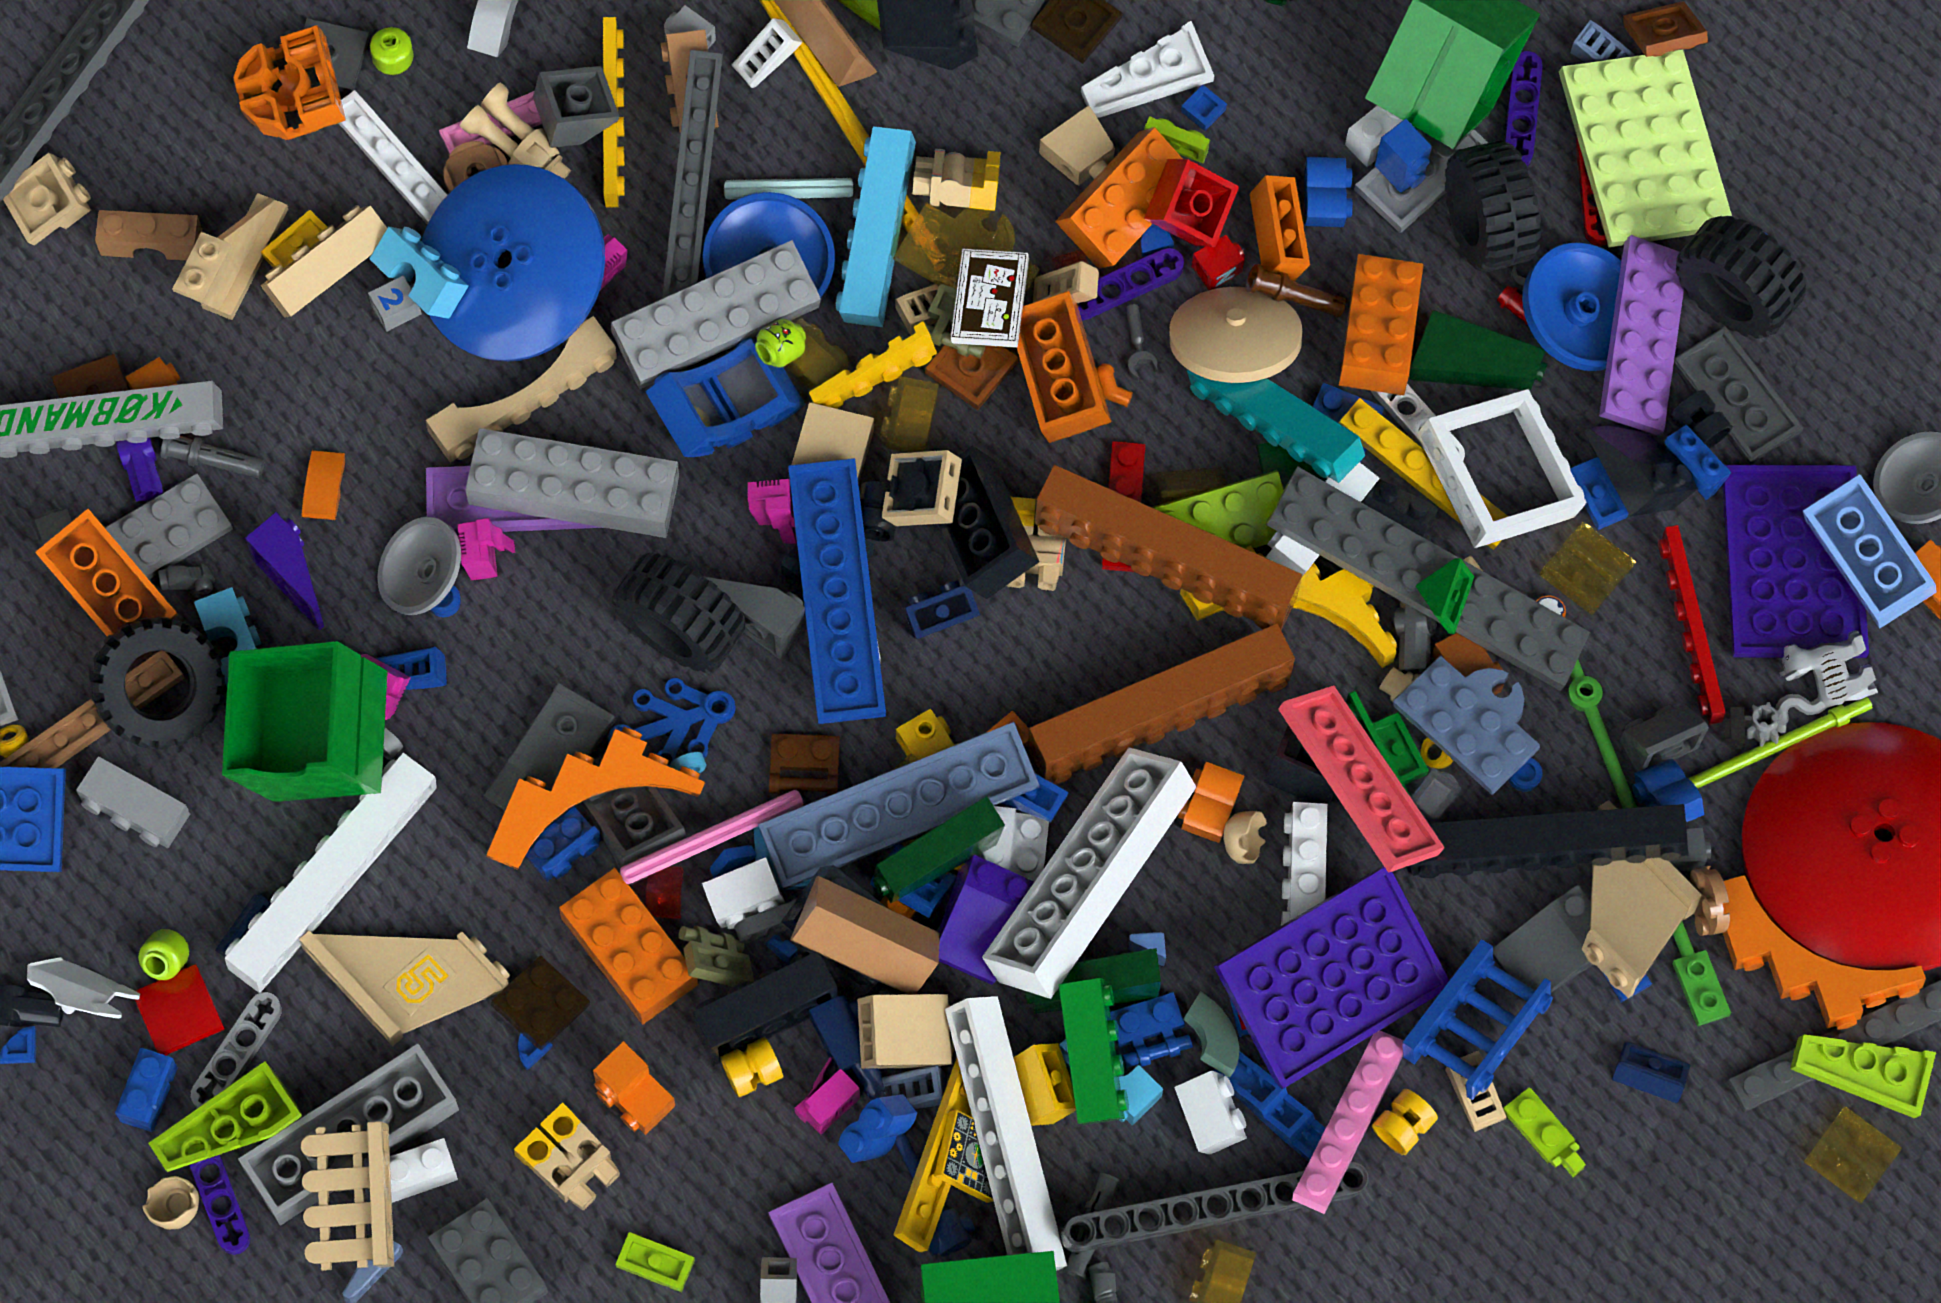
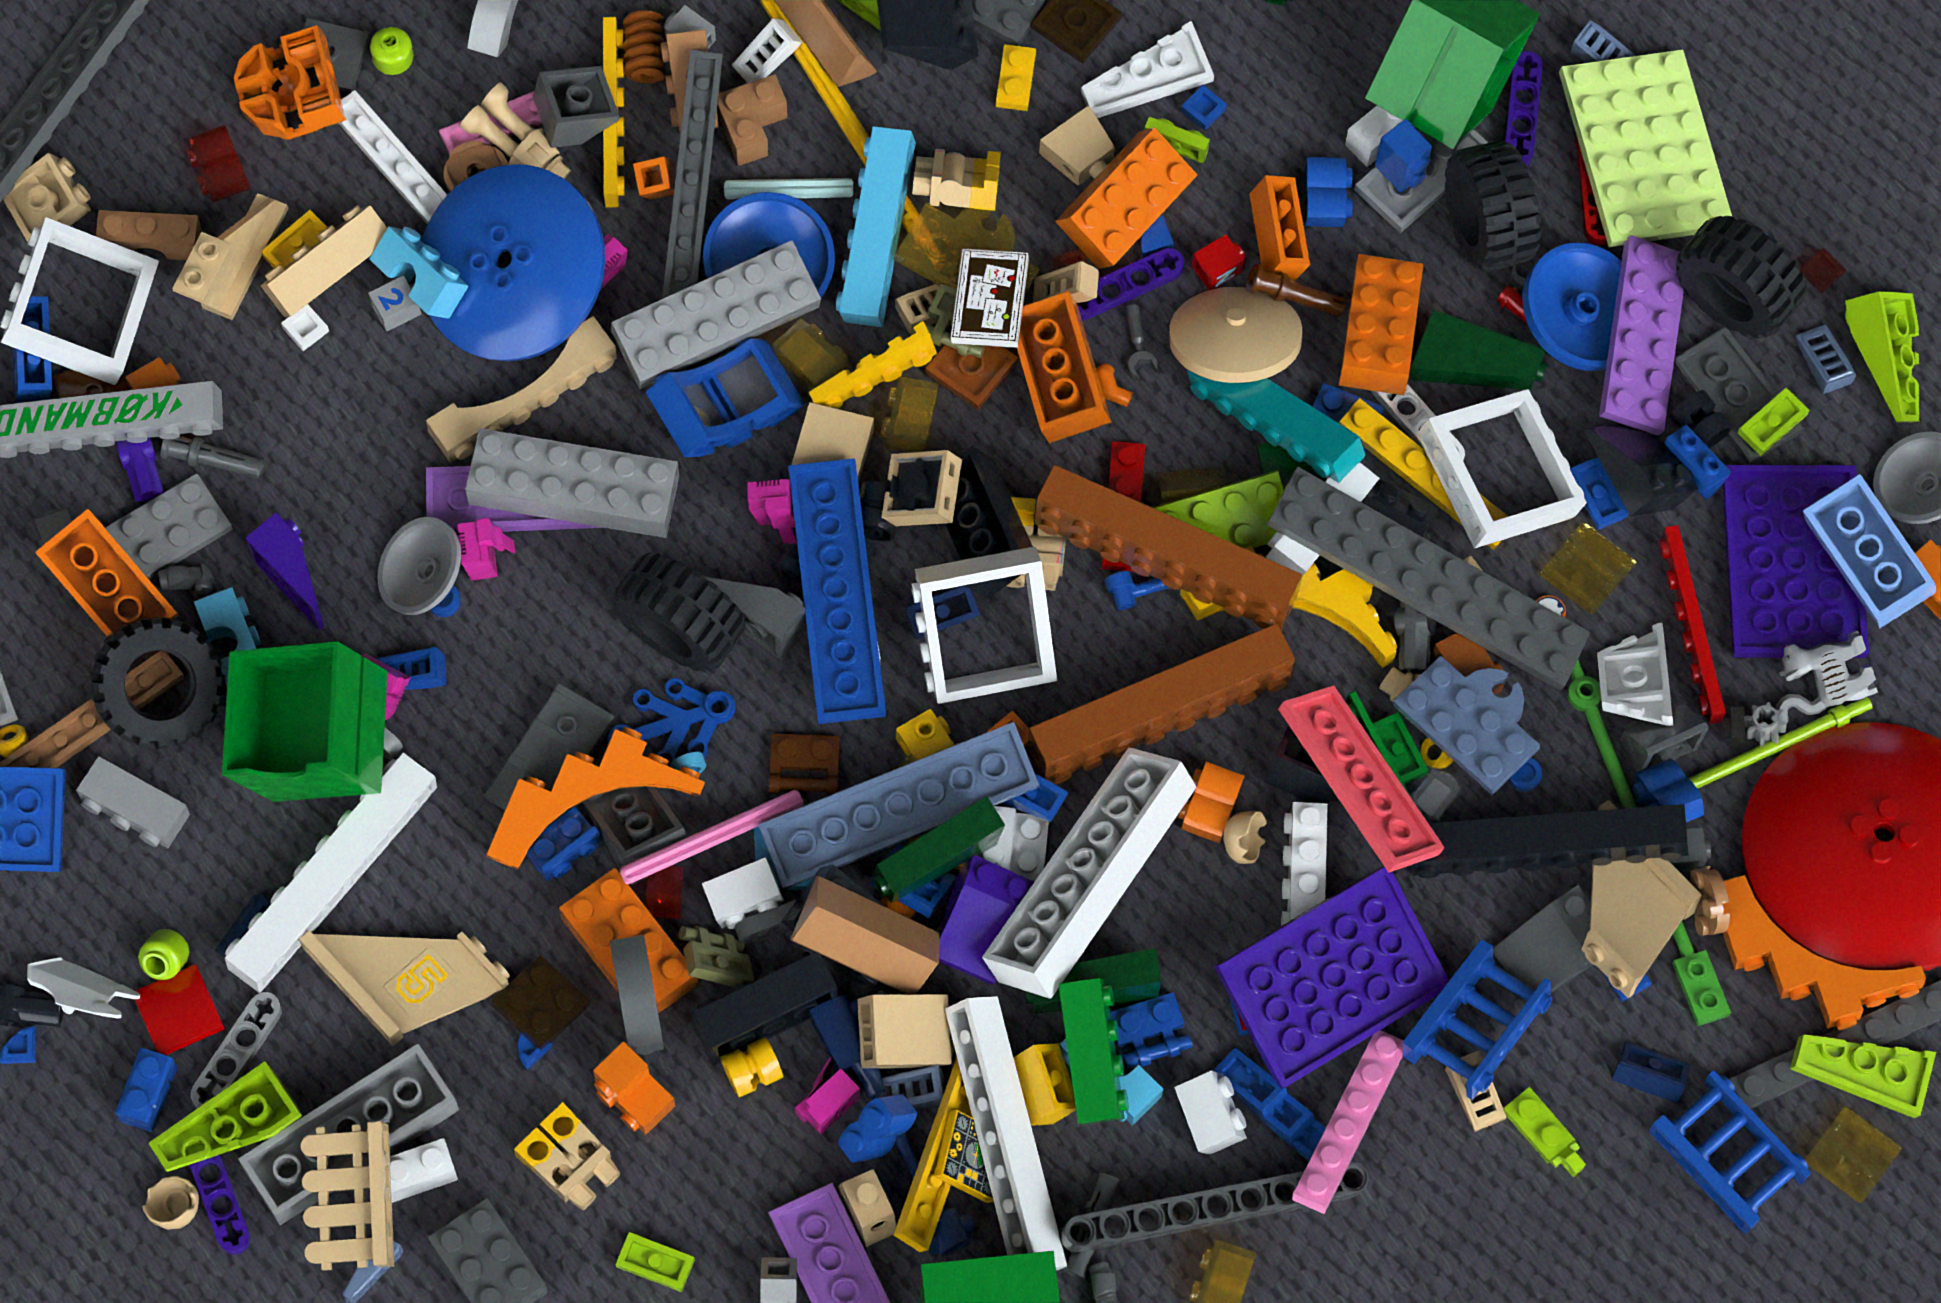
orange slope [302,450,345,520] -> none
blue tile [710,845,757,878] -> none
lime head [755,318,806,368] -> none
blue tile [765,935,798,965] -> none
medium blue slope [1128,932,1166,966] -> none
red slope [1144,159,1239,247] -> none
sand green tile [1183,991,1240,1078] -> none
yellow wheel [1372,1089,1438,1155] -> none
green slope [1416,558,1474,634] -> none
dark orange plate [1623,1,1708,57] -> none
none -> white window [0,217,159,385]
none -> blue brick [11,296,52,403]
none -> clear red brick [185,125,250,203]
none -> white plate [281,304,329,351]
none -> dark grey arch [609,935,664,1055]
none -> dark orange piece [623,10,664,84]
none -> orange brick [633,156,676,200]
none -> medium nougat brick [717,74,787,166]
none -> tan torso [838,1169,896,1247]
none -> white window [911,547,1057,704]
none -> yellow plate [996,44,1036,111]
none -> blue brick [1104,571,1169,611]
none -> white wing [1597,623,1674,726]
none -> blue fence [1648,1070,1811,1235]
none -> lime plate [1737,388,1810,456]
none -> sand blue slope [1795,324,1856,394]
none -> clear red tile [1800,248,1846,293]
none -> lime wedge [1845,291,1919,423]

